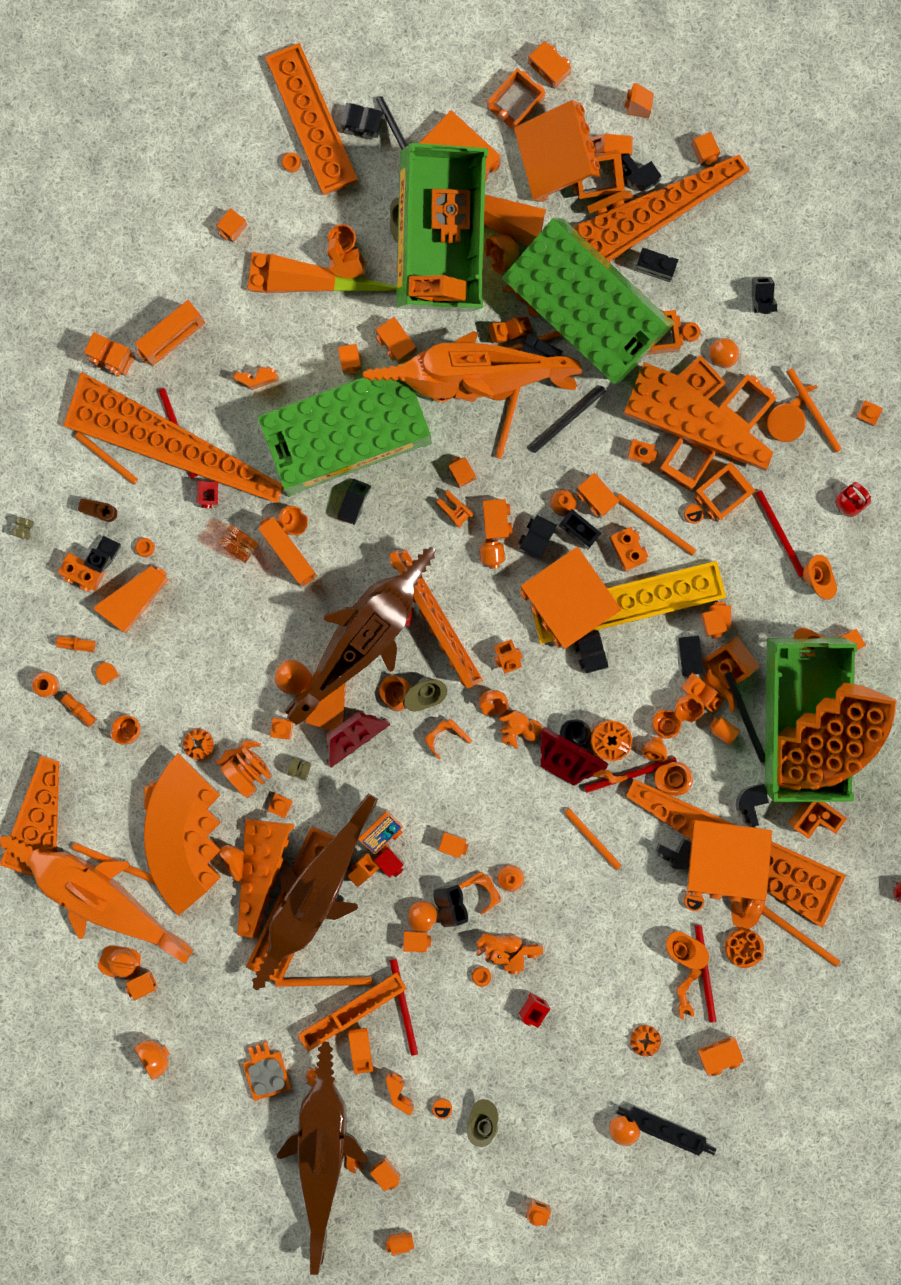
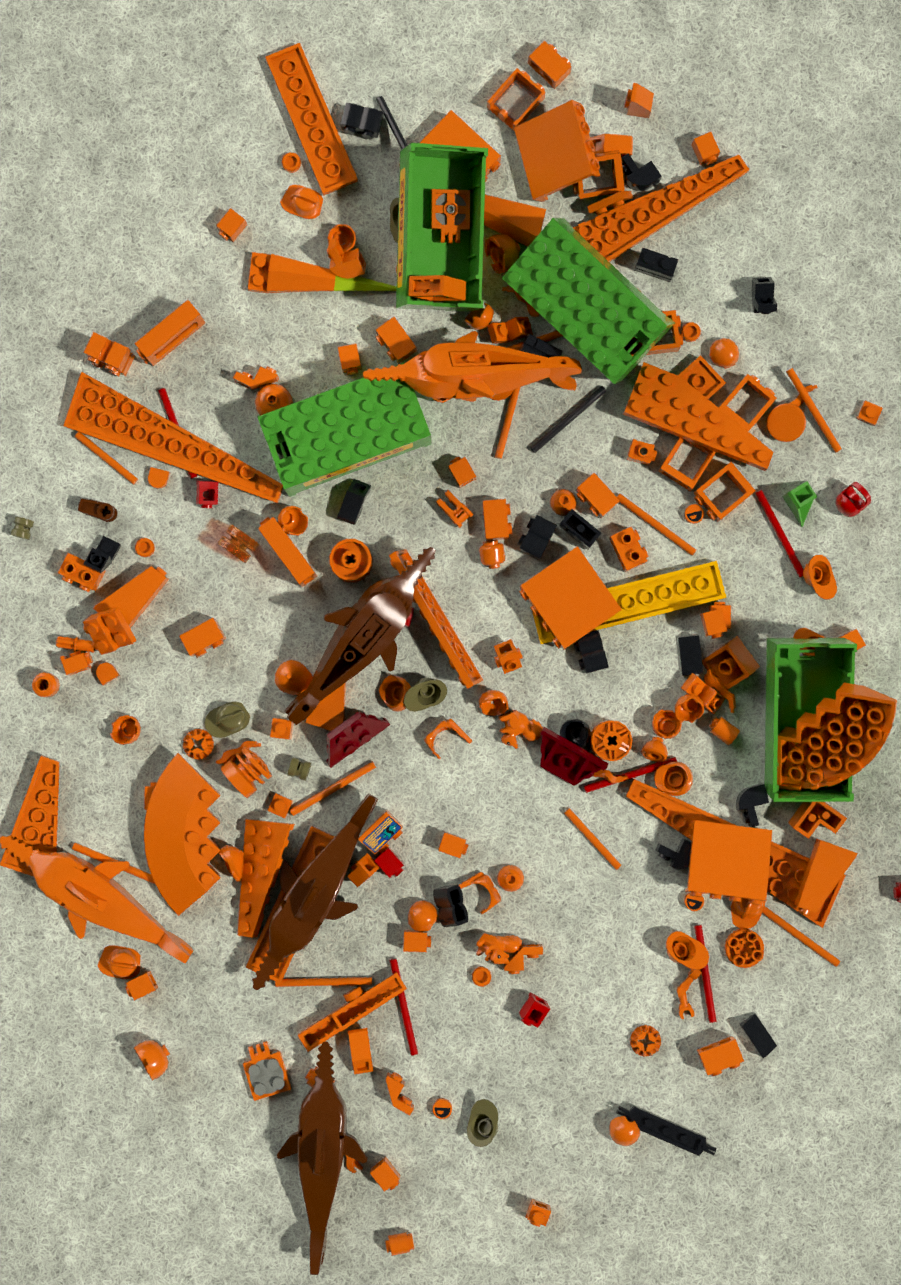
orange pin [60,693,97,728] -> none
black piece [724,672,765,762] -> none
none -> orange brick [60,651,93,676]
none -> orange plate [83,607,136,655]
none -> orange tile [148,467,170,489]
none -> orange brick [179,618,226,658]
none -> olive piece [205,702,250,738]
none -> orange cylinder [255,384,293,416]
none -> orange piece [280,185,323,219]
none -> orange piece [290,761,376,816]
none -> orange wheel [330,539,373,583]
none -> orange tile [343,985,364,1002]
none -> orange hair [464,303,494,330]
none -> black slope [739,1013,777,1058]
none -> bright green slope [782,481,817,527]
none -> orange slope [794,839,858,914]

